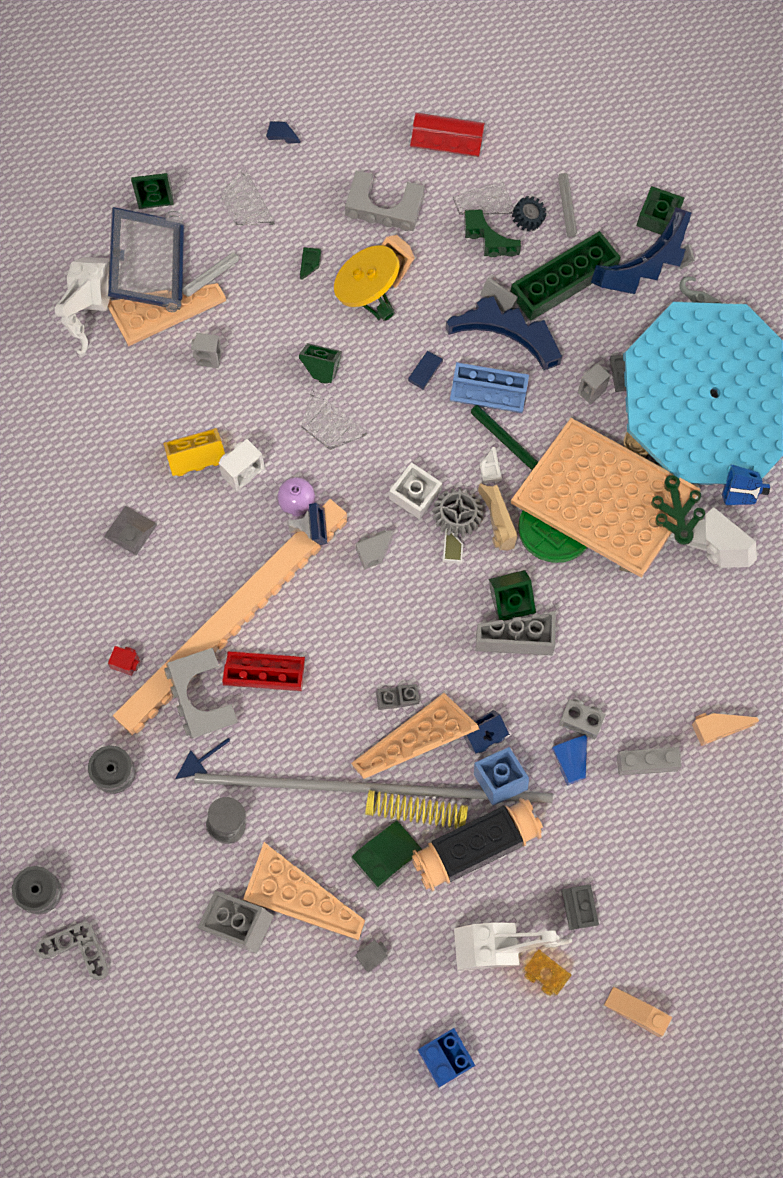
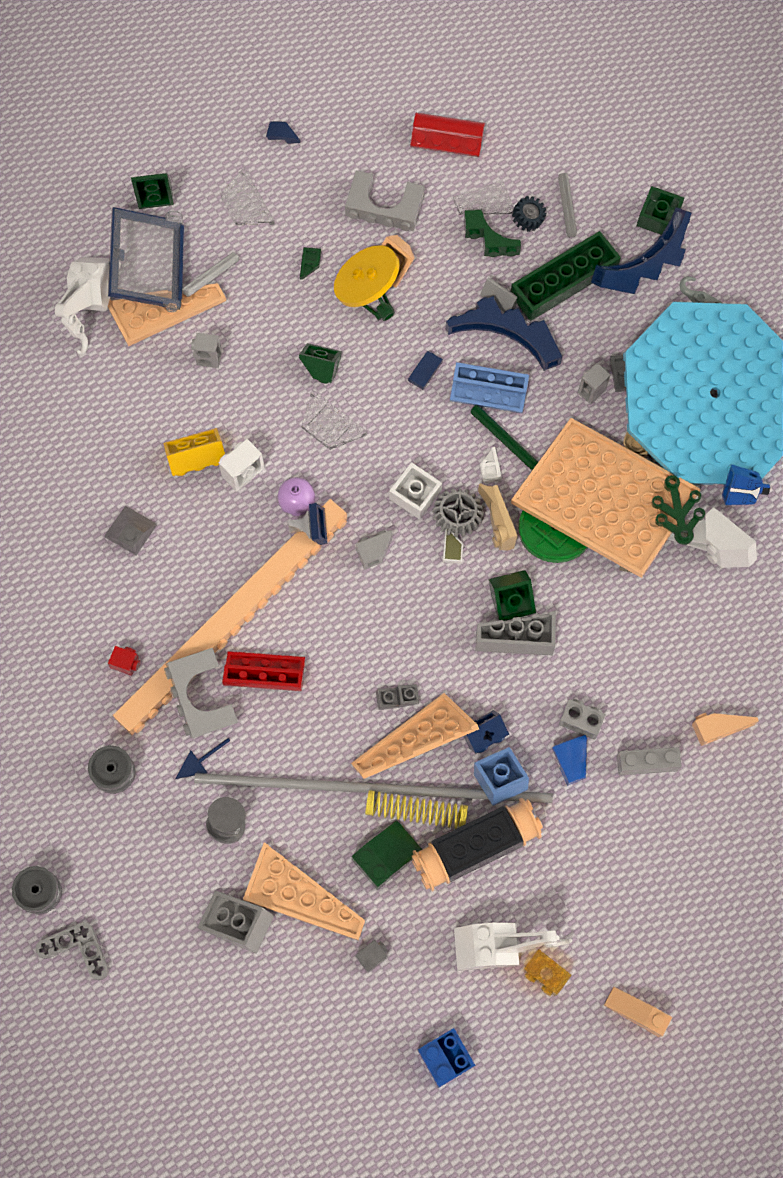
dark grey plate [561,884,599,931] -> none
light grey slope [680,244,695,269] -> none

